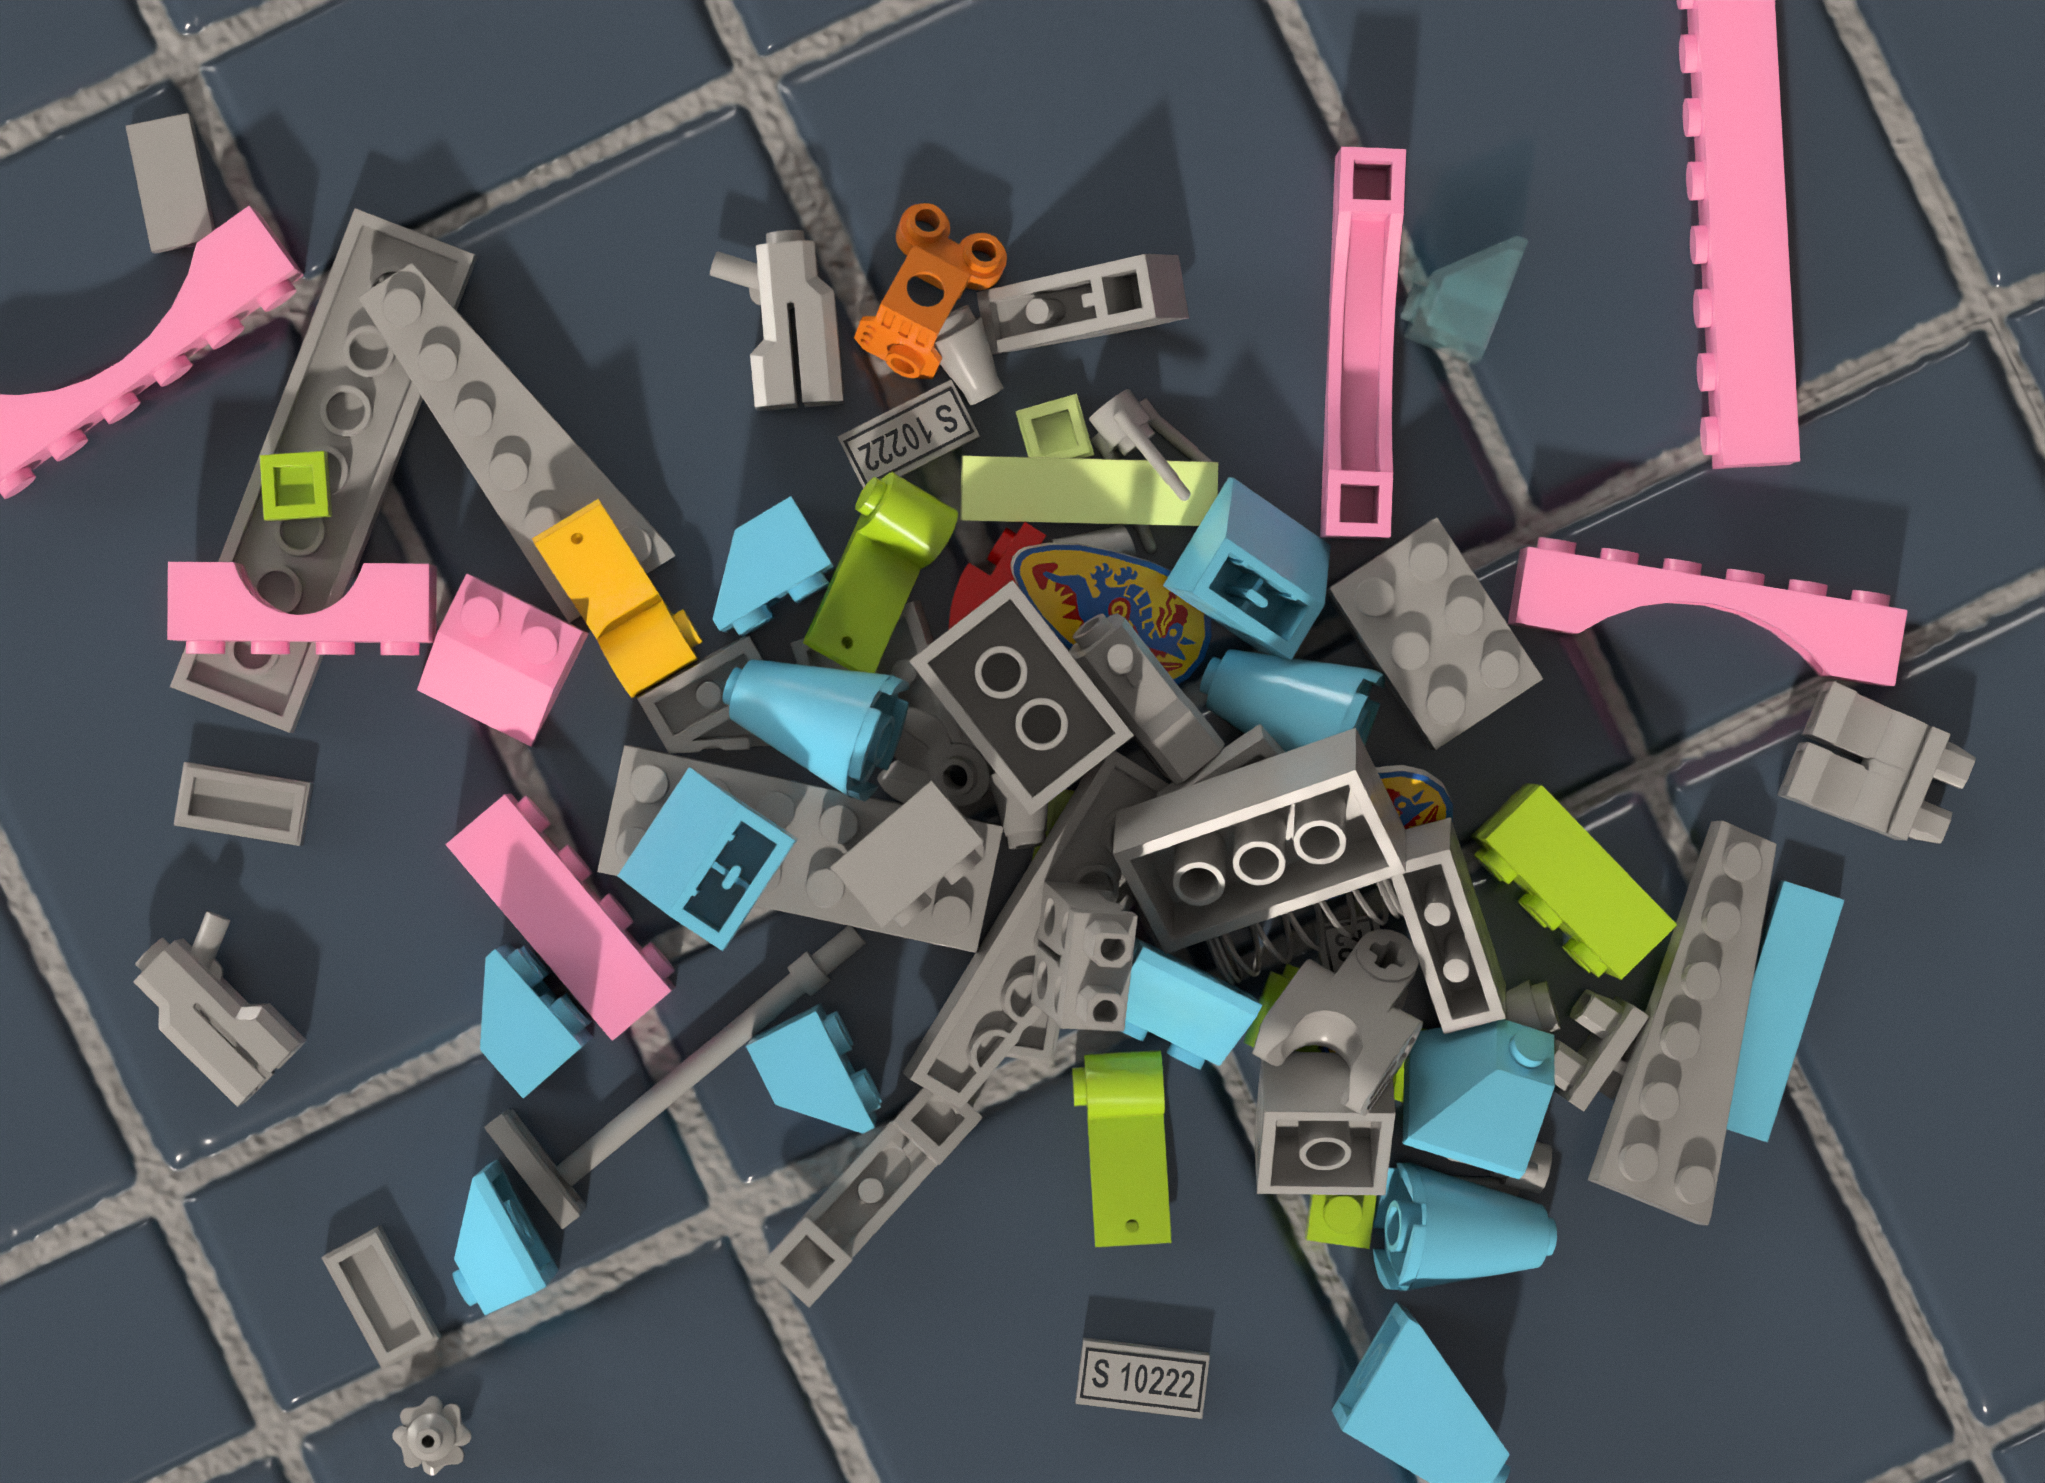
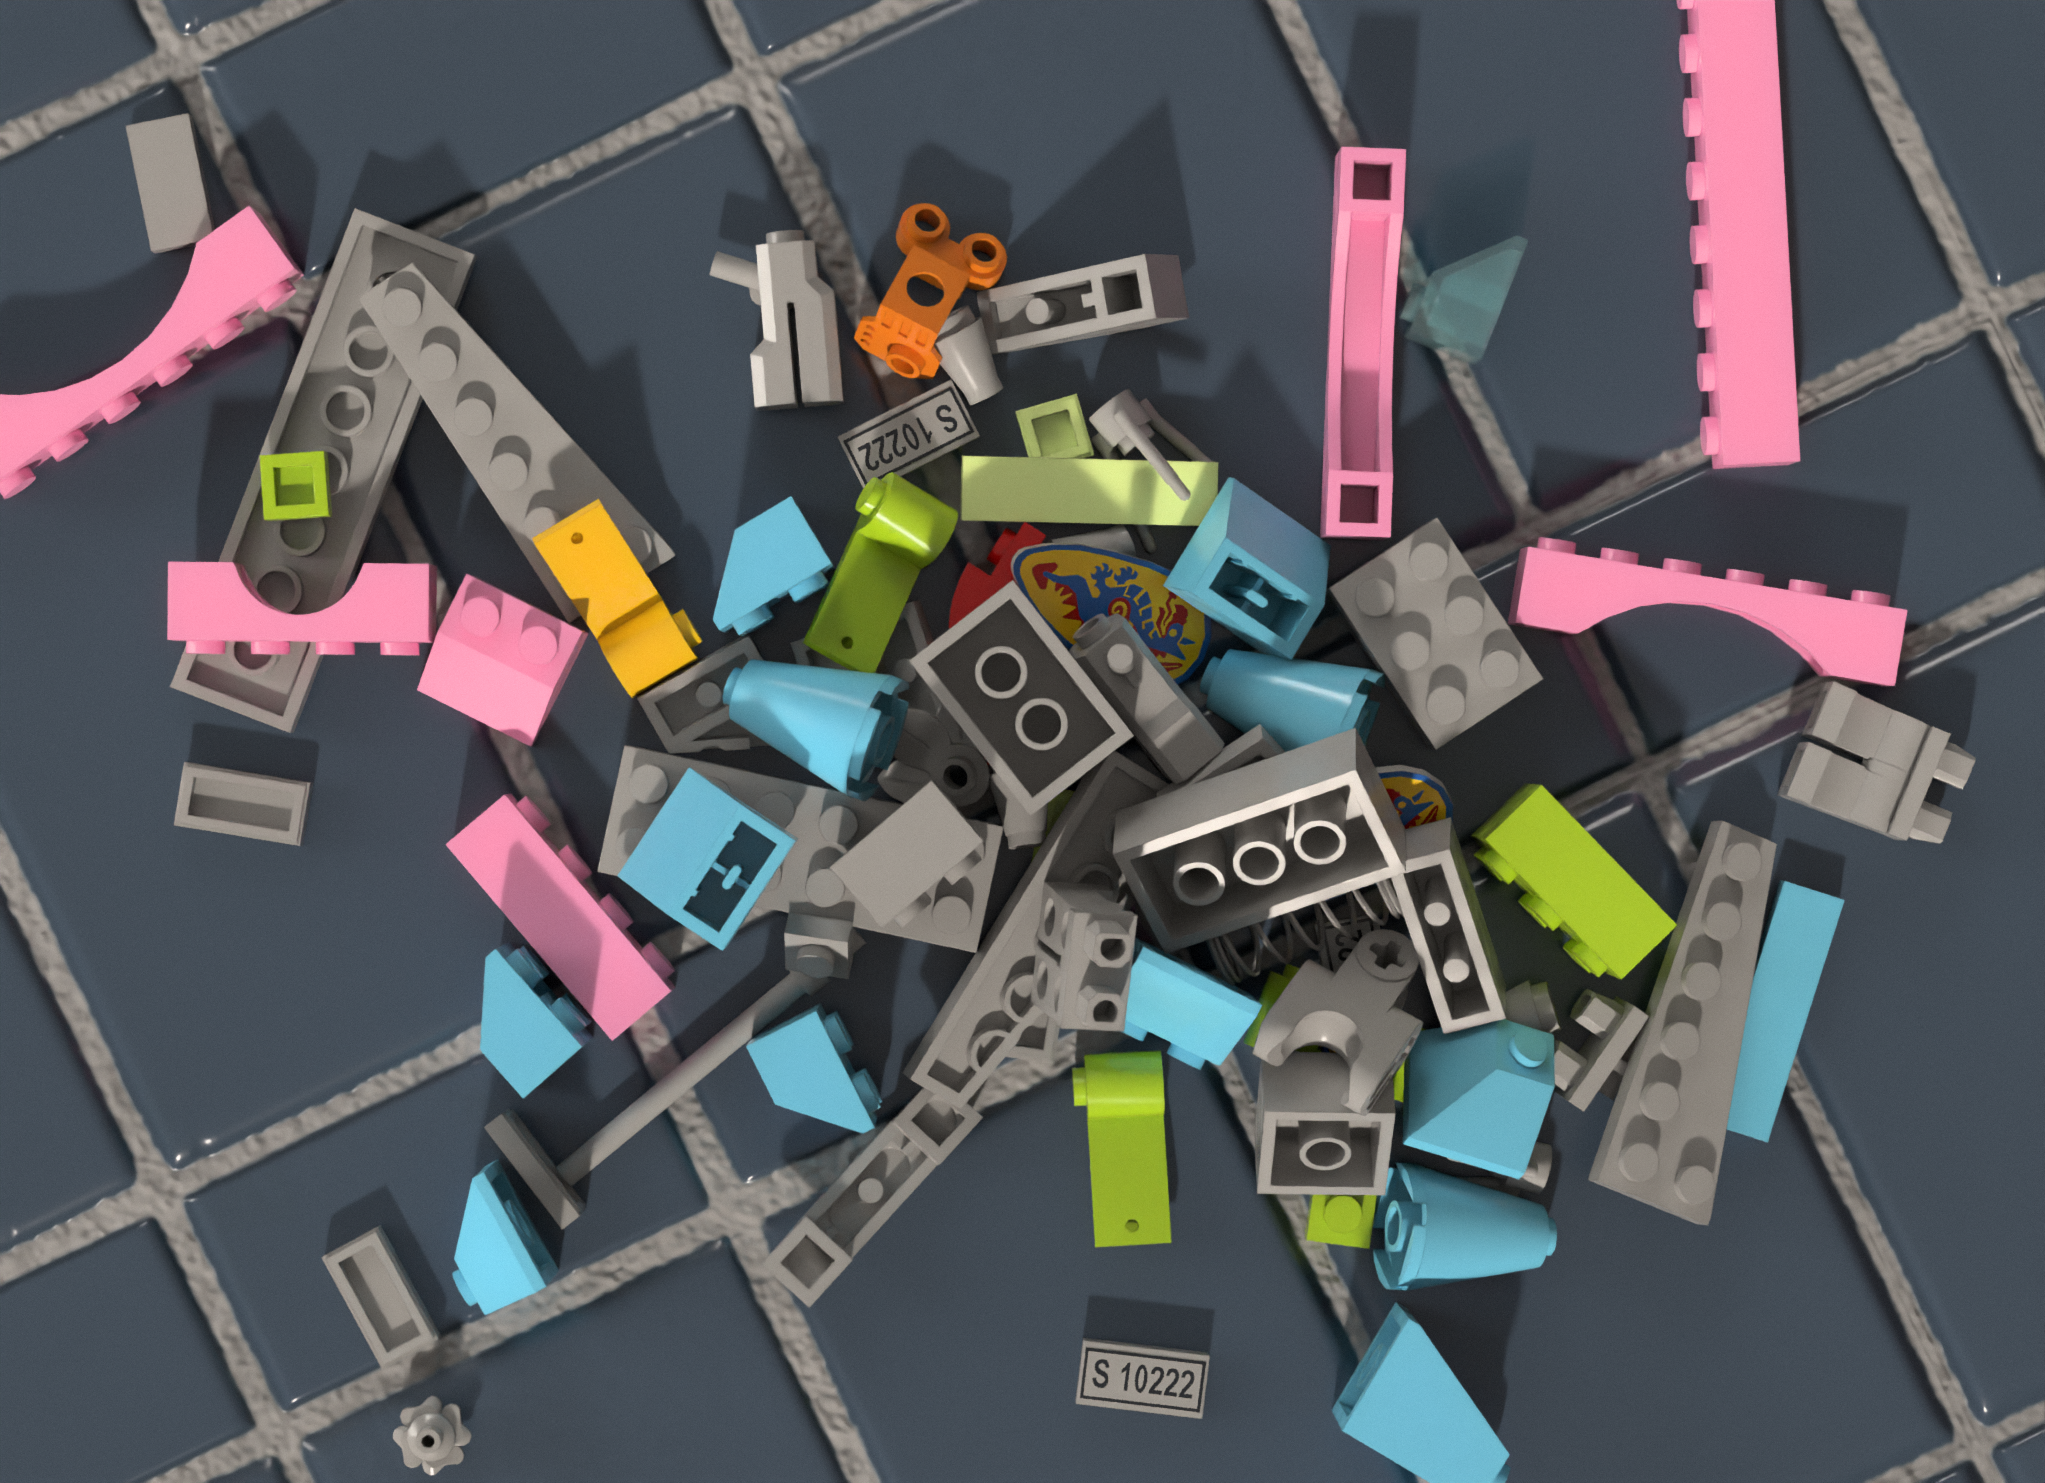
light grey piece [134,911,307,1107] -> none
none -> light grey plate [784,912,853,979]

